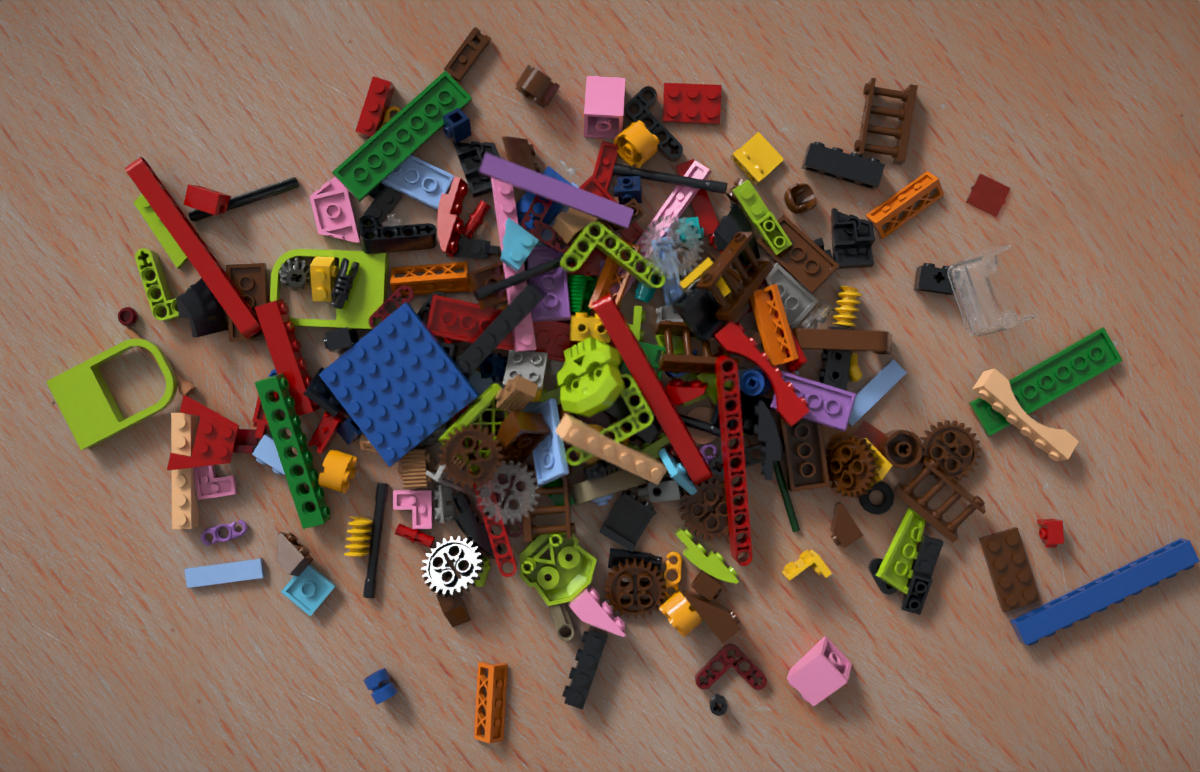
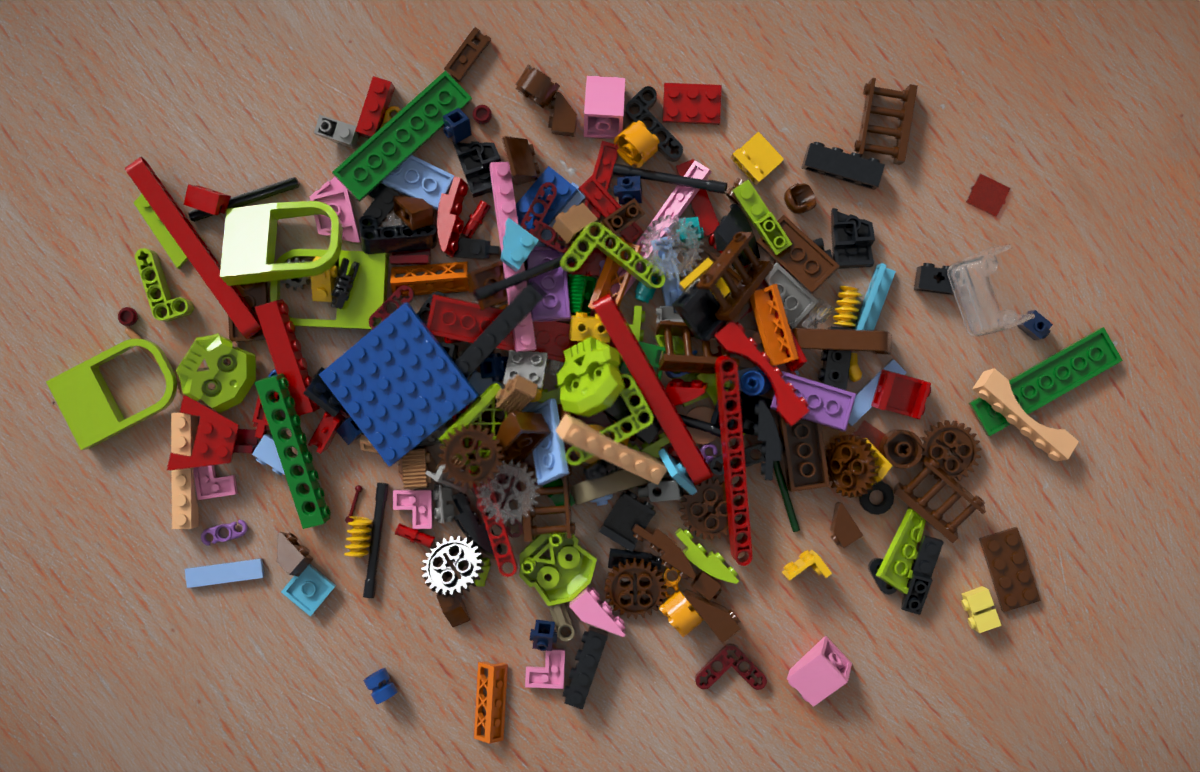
black slope [176,278,228,337] -> none
light orange brick [319,450,358,494] -> none
black brick [324,327,359,353] -> none
medium lavender tile [479,153,634,229] -> none
black bush [710,694,727,716] -> none
orange fence [865,171,944,239] -> none
blue brick [1010,538,1200,645] -> none
red brick [1037,519,1064,548] -> none
none -> lime brick [176,333,256,413]
none -> lime window [220,201,343,286]
none -> light grey slope [314,115,359,149]
none -> dark red hinge [345,485,363,523]
none -> dark red panel [390,249,431,265]
none -> reddish brown slope [393,195,434,230]
none -> dark red plate [473,105,492,124]
none -> bright pink plate [525,648,565,689]
none -> dark blue brick [530,619,558,651]
none -> reddish brown slope [548,92,577,137]
none -> reddish brown slope [631,524,696,580]
none -> medium azure fence [853,263,896,331]
none -> red panel [871,369,931,420]
none -> light yellow piece [961,586,1002,633]
none -> dark blue brick [1017,310,1053,340]

